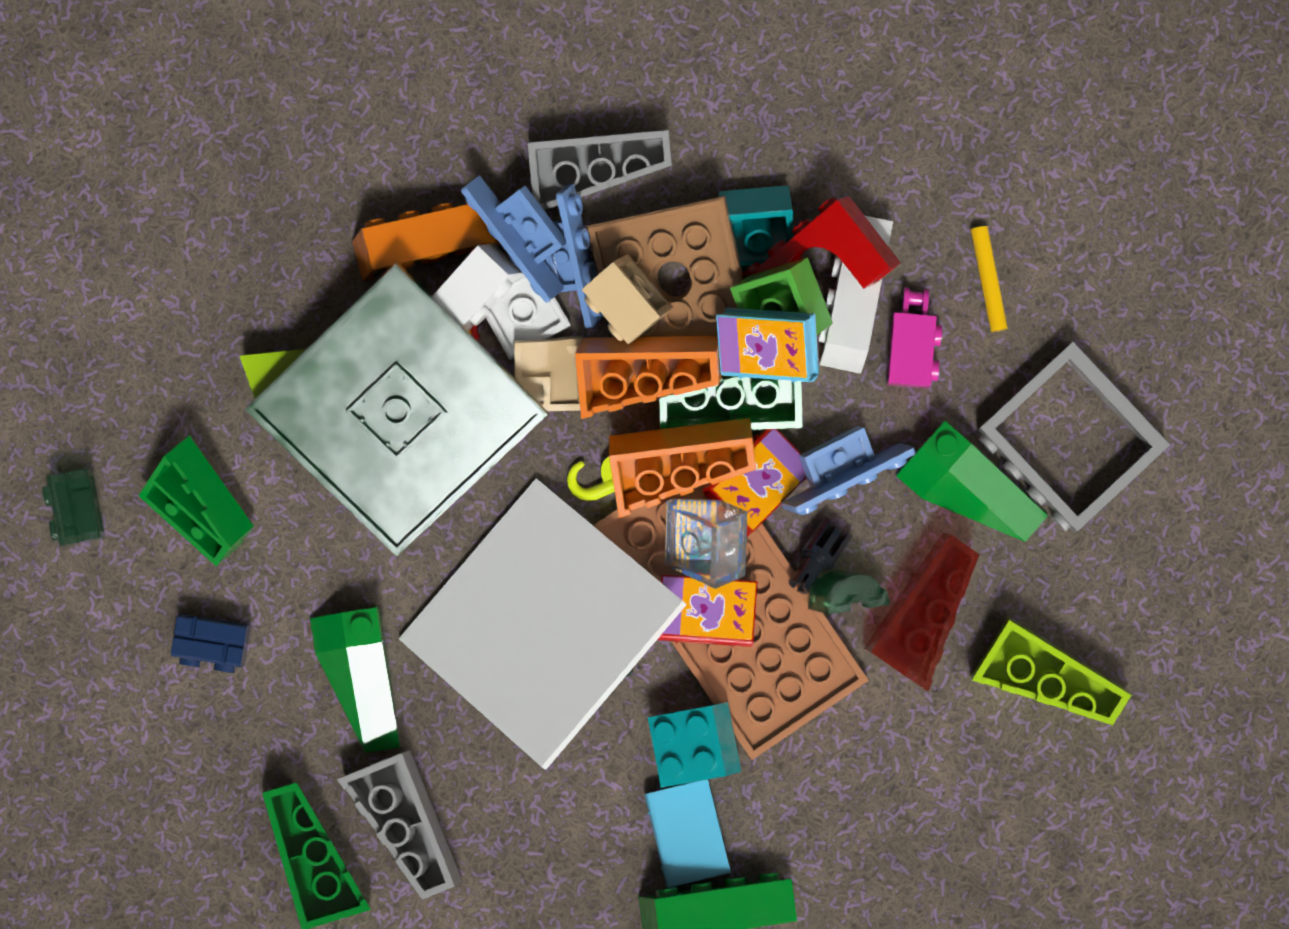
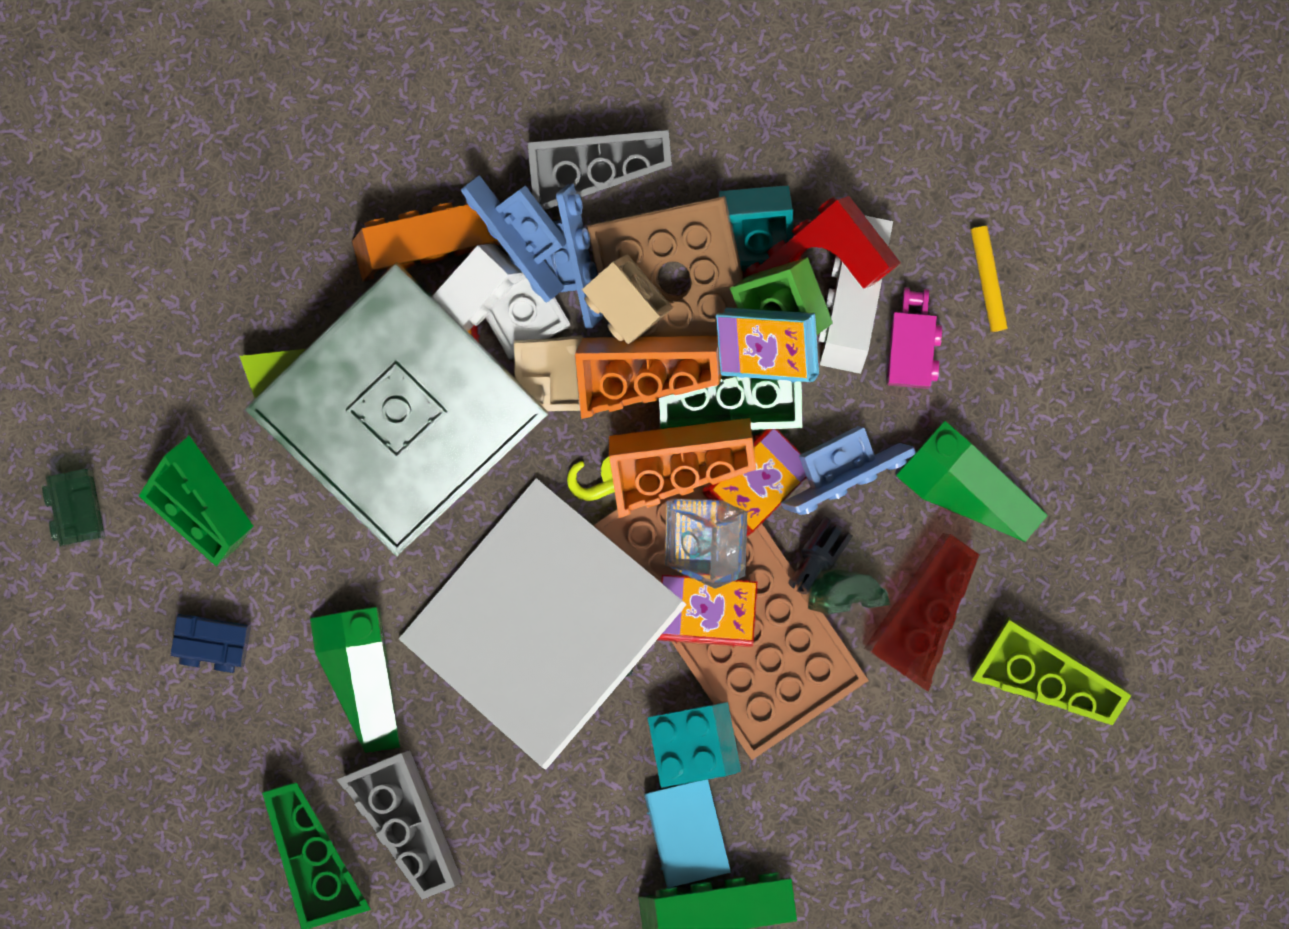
light grey window [977,342,1170,533] -> none

